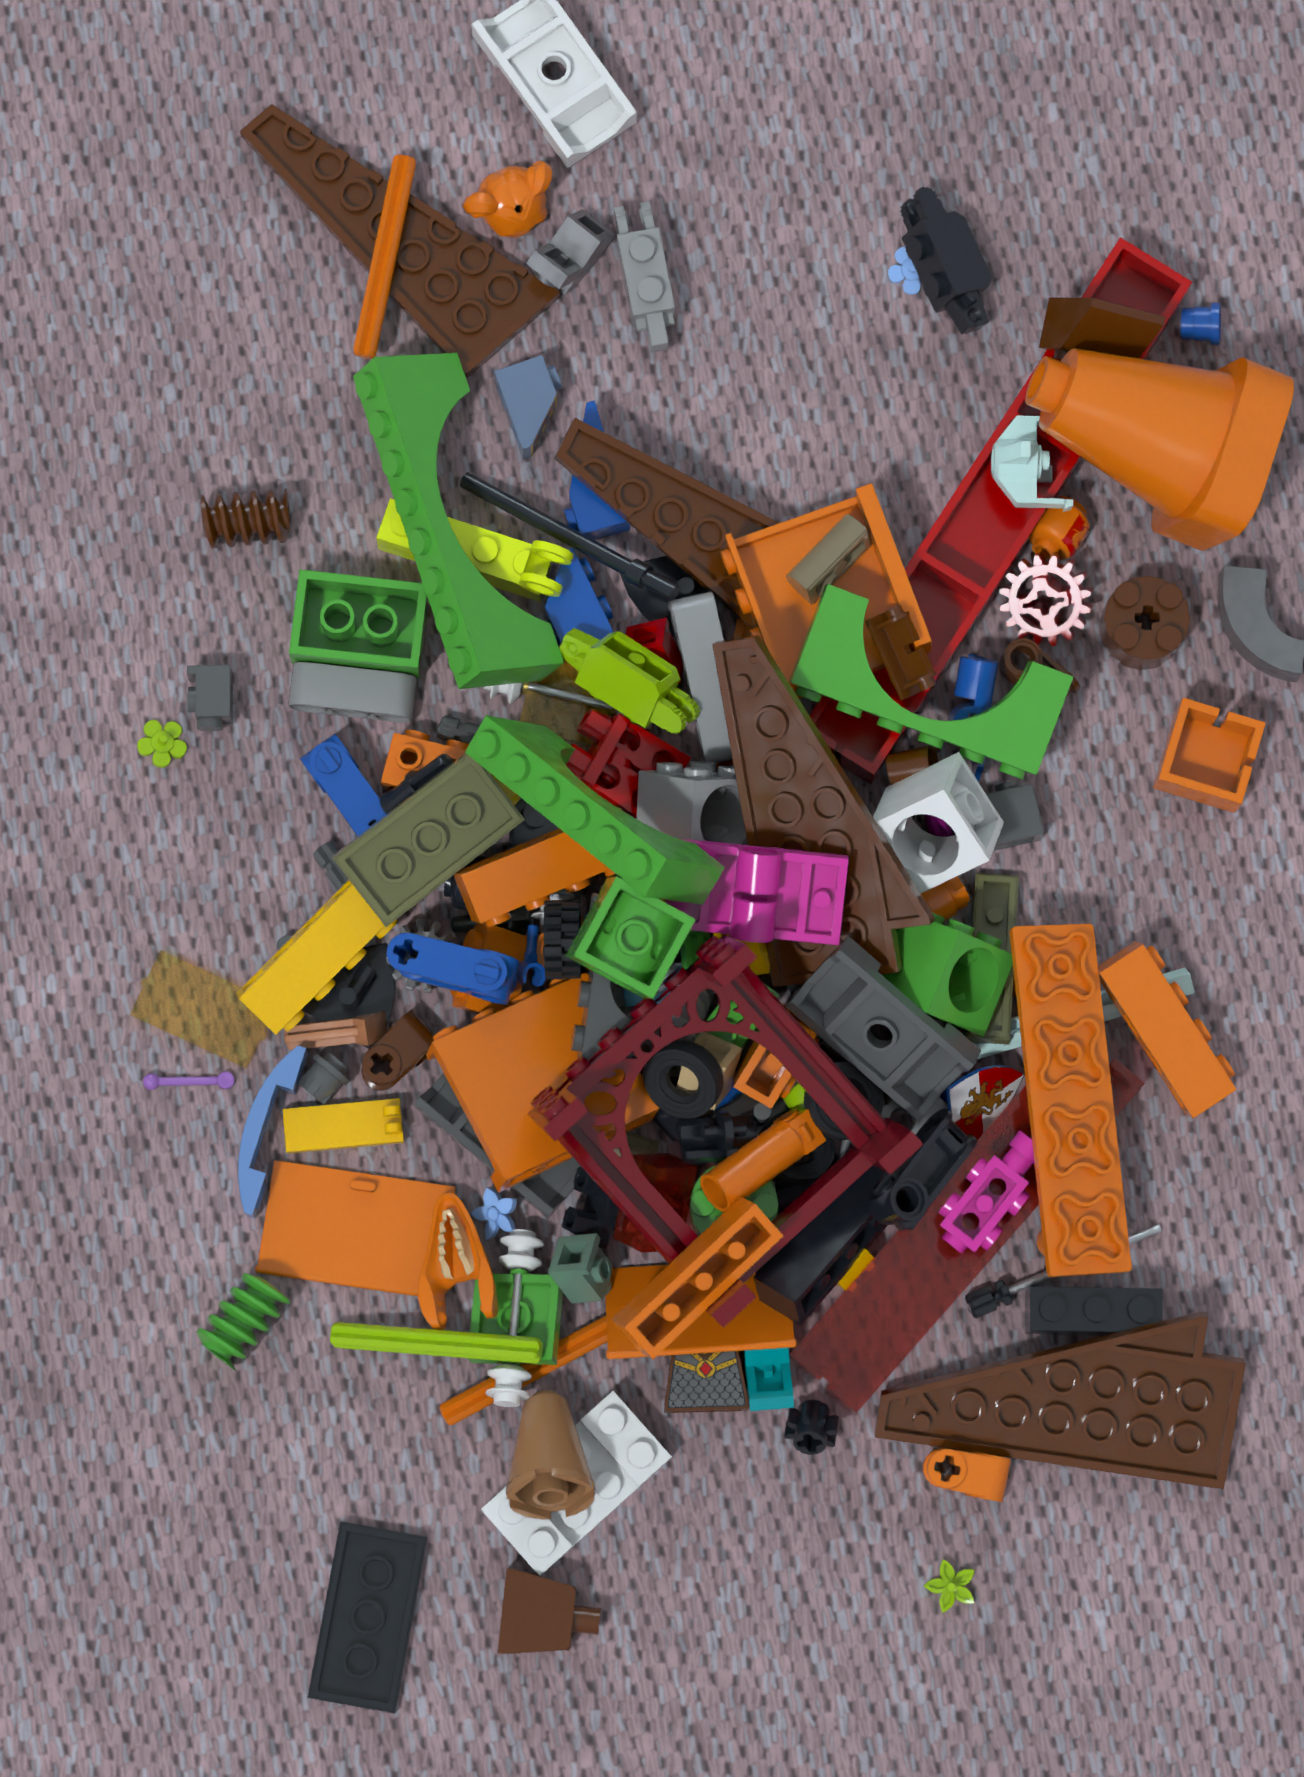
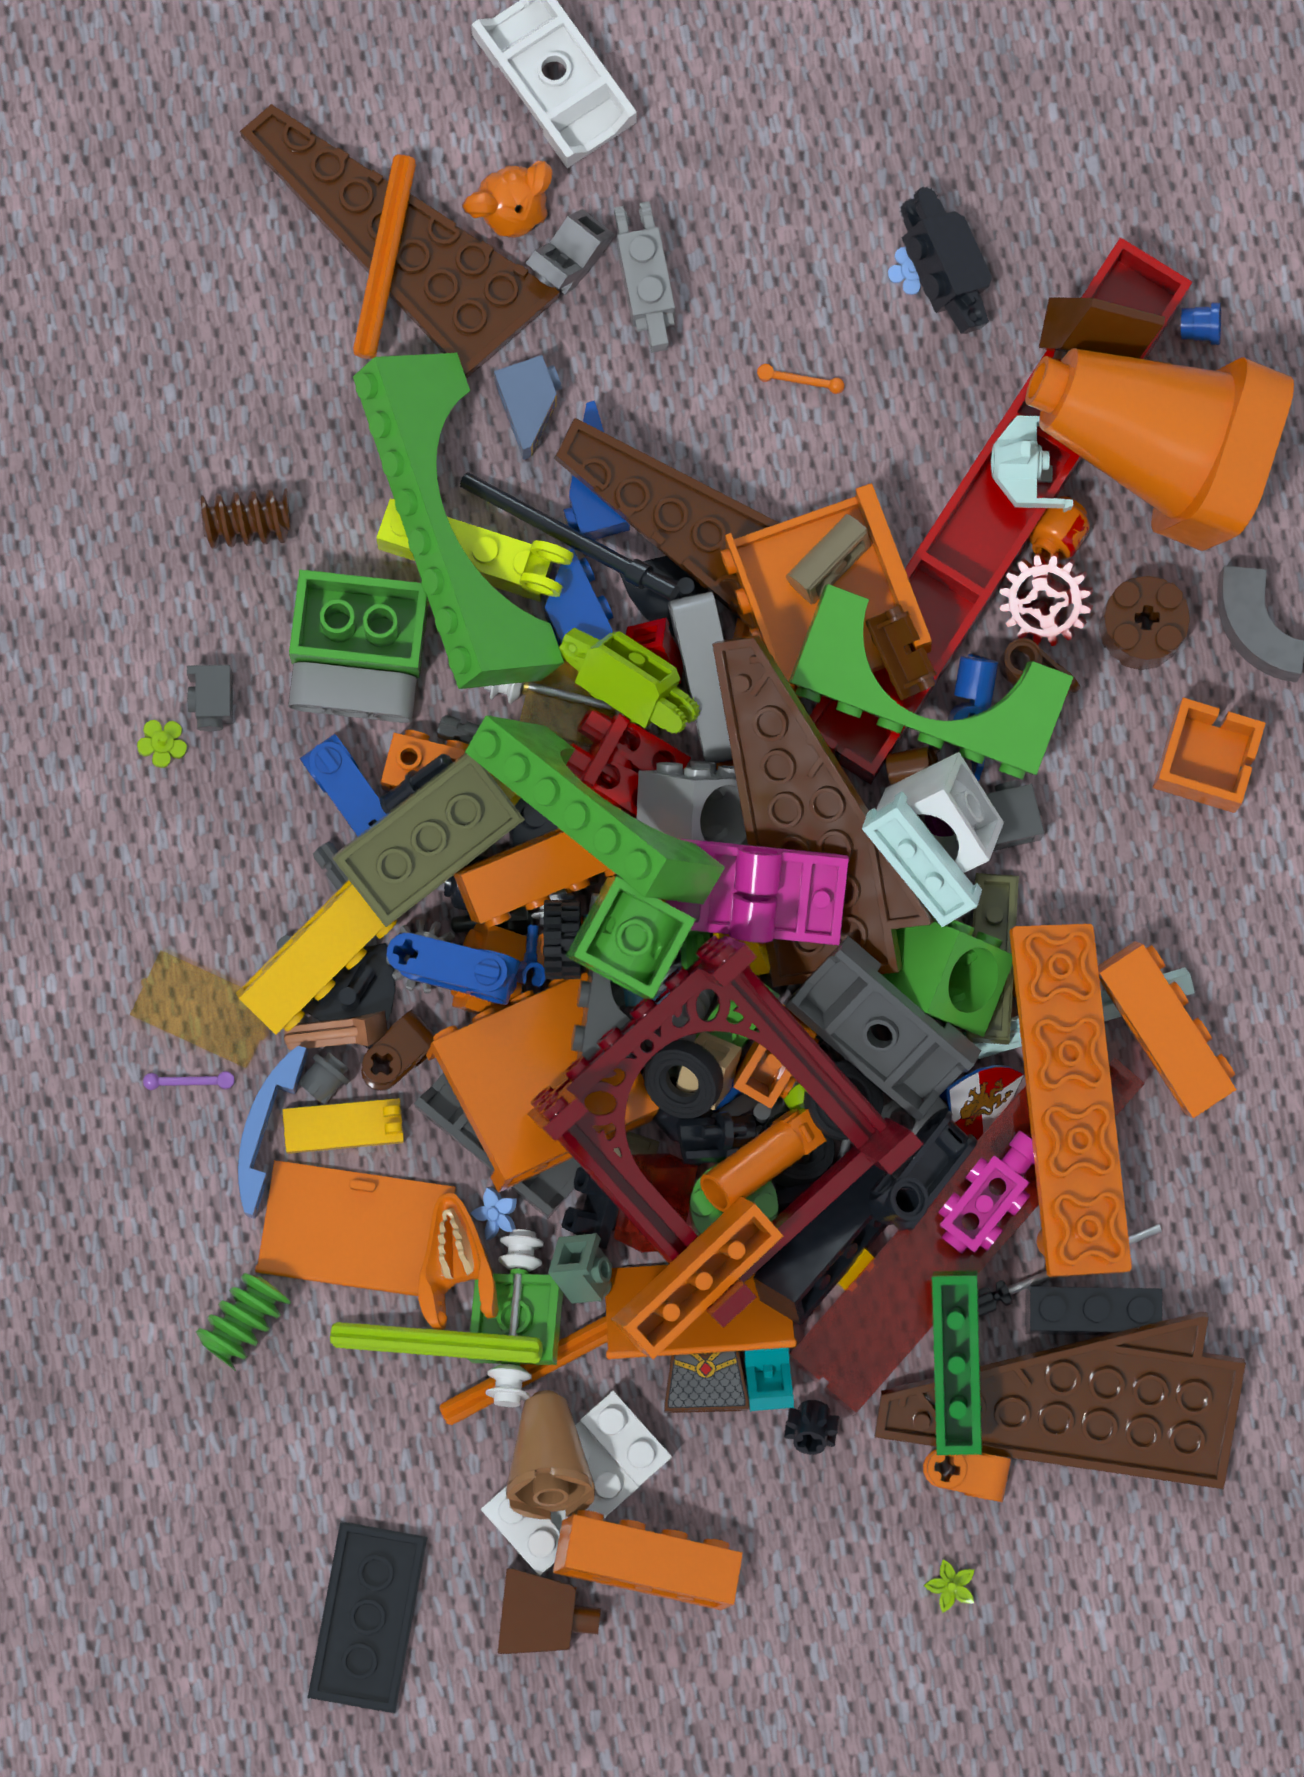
none -> orange brick [553,1510,743,1610]
none -> orange hinge [757,364,845,394]
none -> light aqua container [862,791,982,927]
none -> green brick [932,1270,982,1455]

